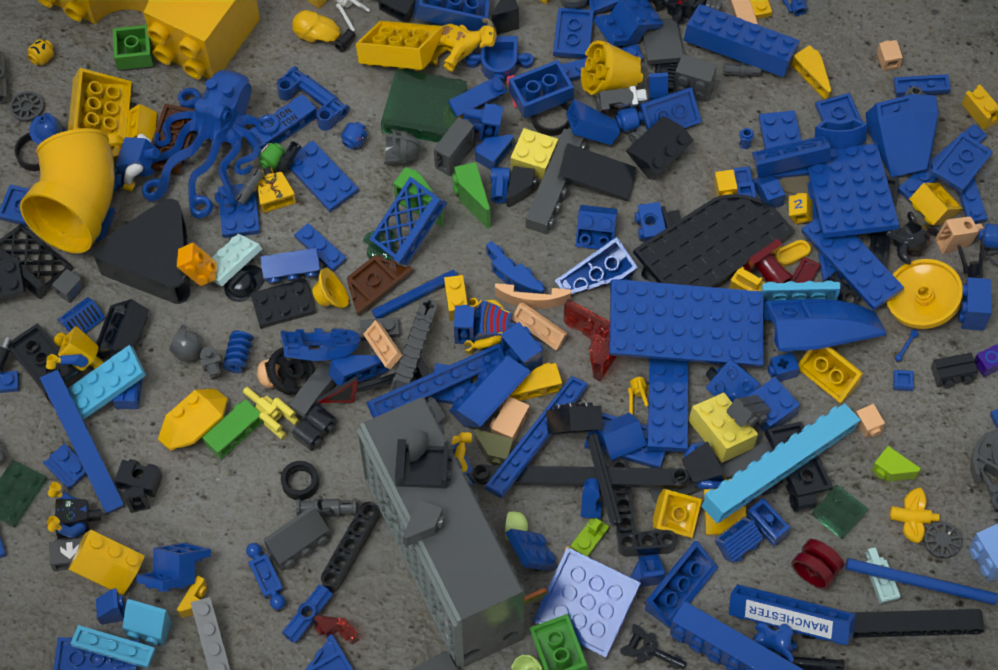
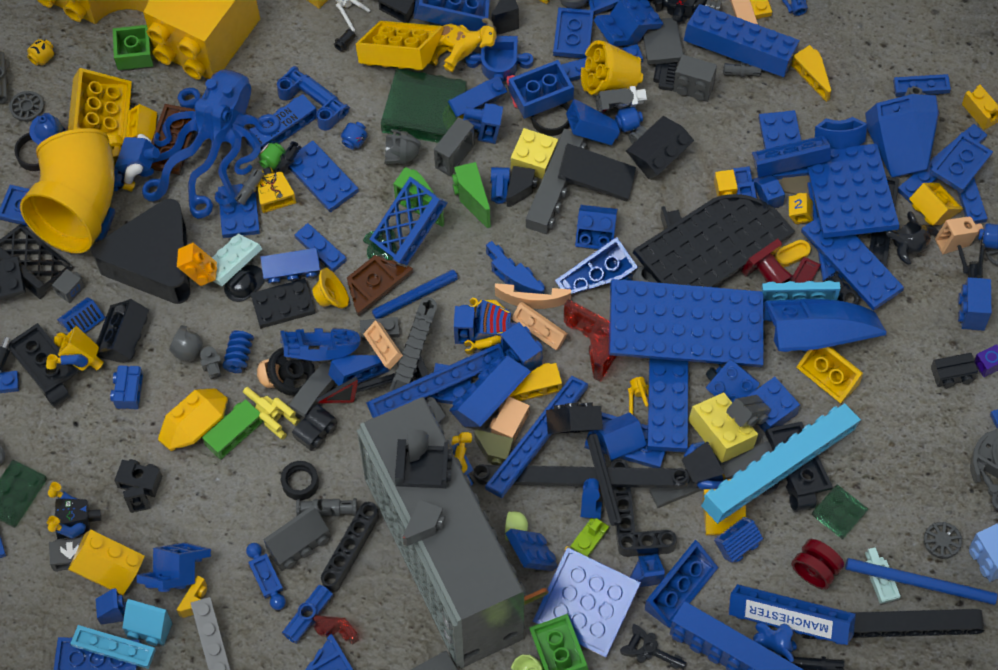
blue tile [40,369,124,515] -> none
blue plate [43,443,87,490] -> none
medium azure plate [68,345,146,419] -> none
yellow hair [292,10,341,43] -> none
yellow brick [444,275,467,321] -> none
blue slope [474,134,514,170] -> none
blue brick [634,202,666,243] -> none
blue plate [639,87,702,130] -> none
blue slope [647,72,668,101] -> none
yellow slope [653,489,702,538] -> none
yellow piece [729,267,765,291] -> none
blue pin [739,128,754,149] -> none
blue brick [747,498,791,547] -> none
blue brick [767,352,799,382] -> none
blue tile [815,93,862,121] -> none
light nougat brick [856,404,885,438] -> none
lime slope [872,446,921,482] -> none
light nougat brick [877,40,903,71] -> none
yellow dish [886,259,963,329] -> none
yellow plant [889,488,940,543] -> none
blue tile [893,370,914,391] -> none
blue hinge [895,330,918,362] -> none

